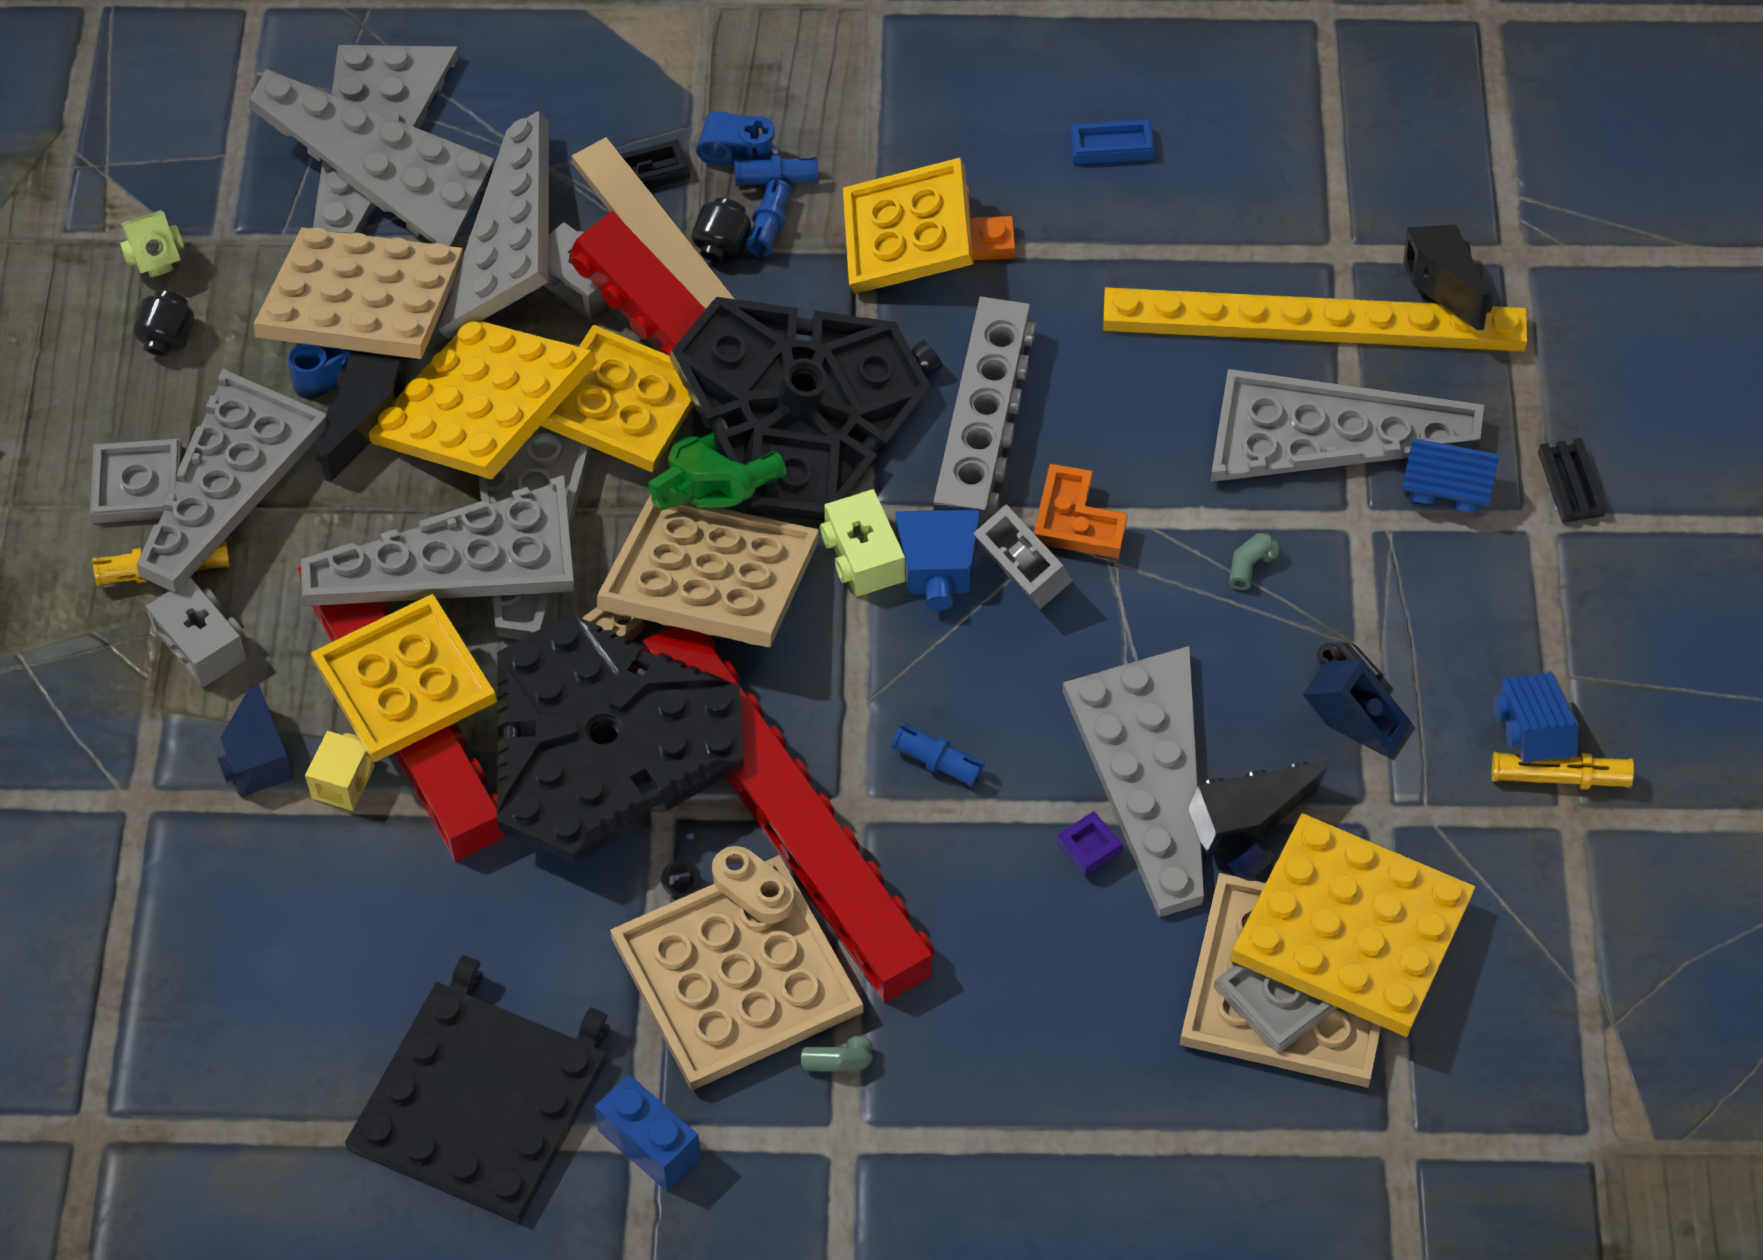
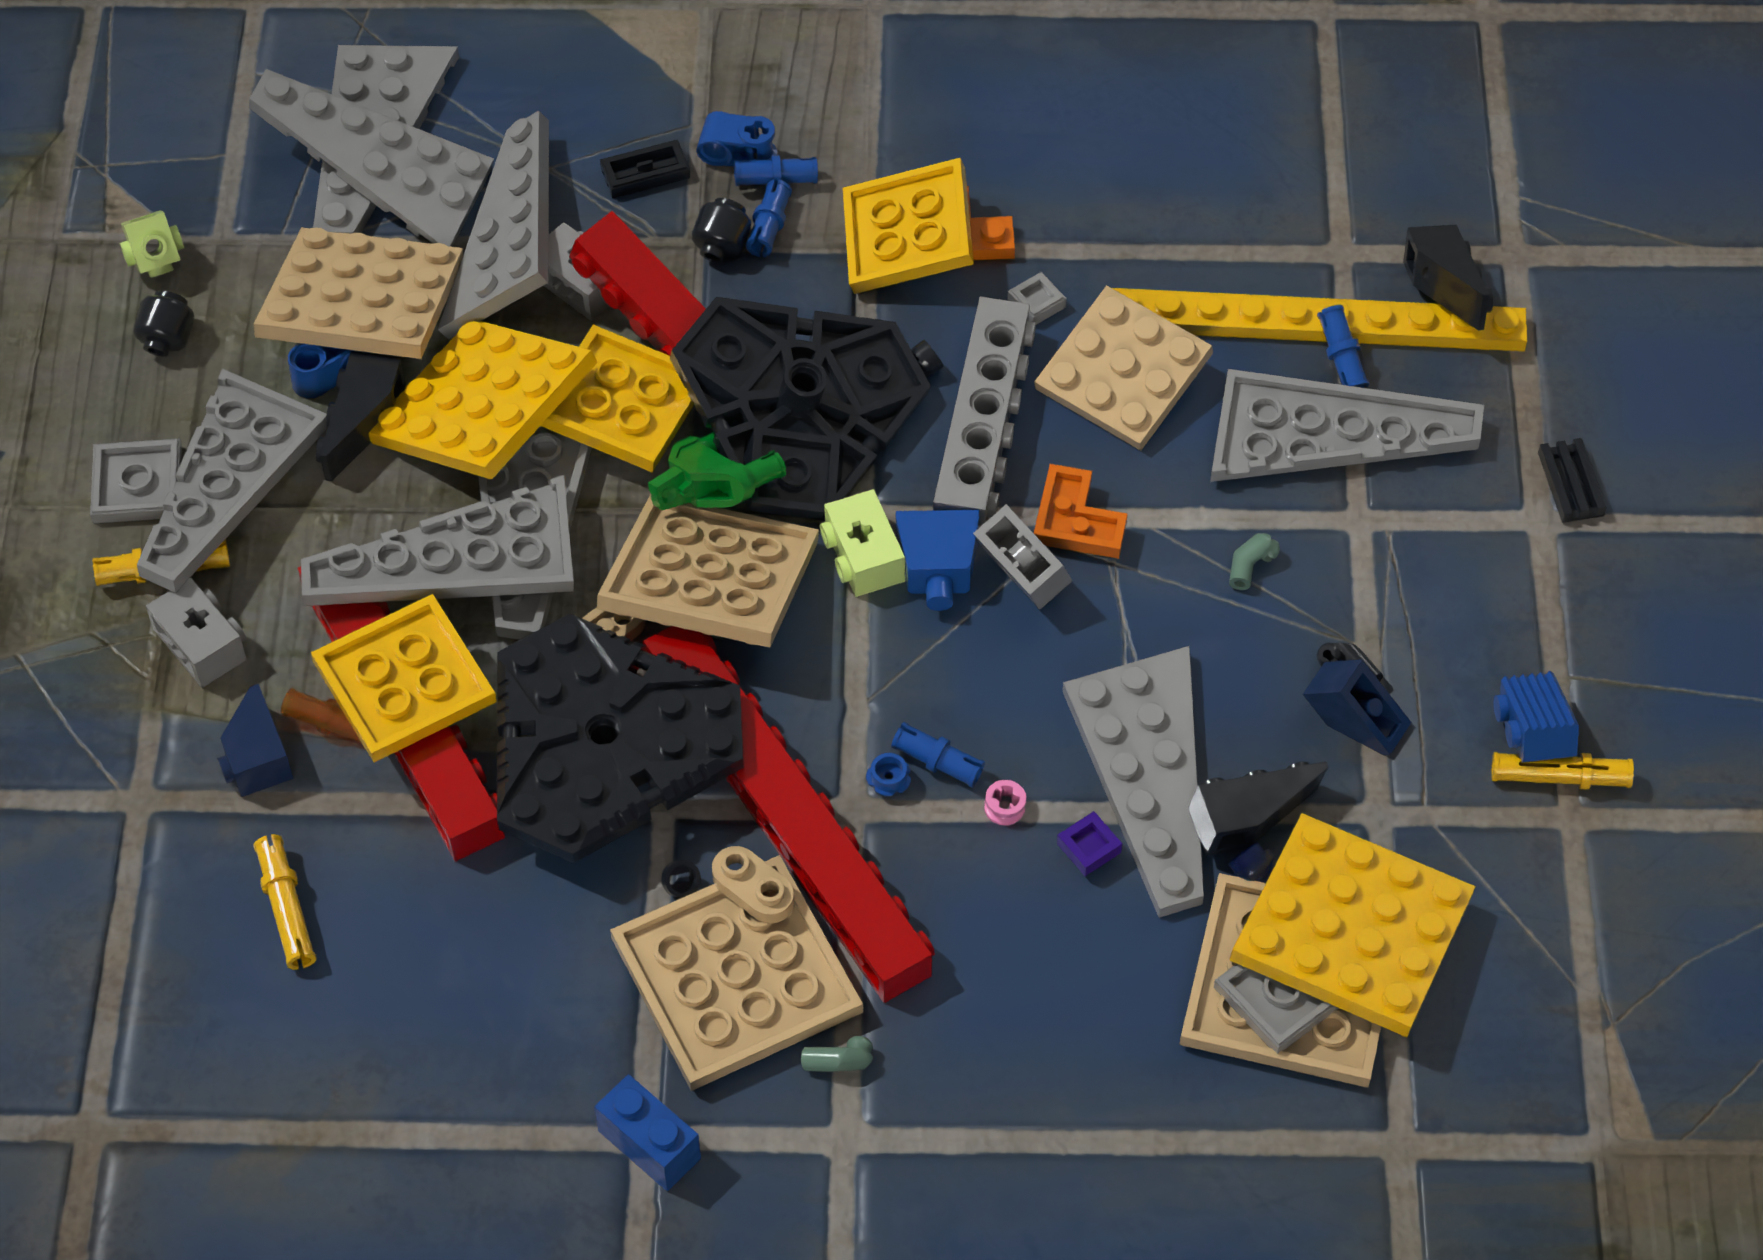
light yellow brick [305,731,375,811] -> none
black plate [345,955,610,1224] -> none
tan tile [572,137,734,308] -> none
blue tile [1069,119,1155,165] -> none
blue brick [1402,438,1500,514] -> none
none -> yellow pin [253,834,317,970]
none -> clear orange pin [281,688,363,745]
none -> blue plate [866,753,911,797]
none -> bright pink bush [984,780,1026,826]
none -> light grey tile [1008,272,1067,325]
none -> tan plate [1034,285,1213,451]
none -> blue pin [1317,305,1370,388]

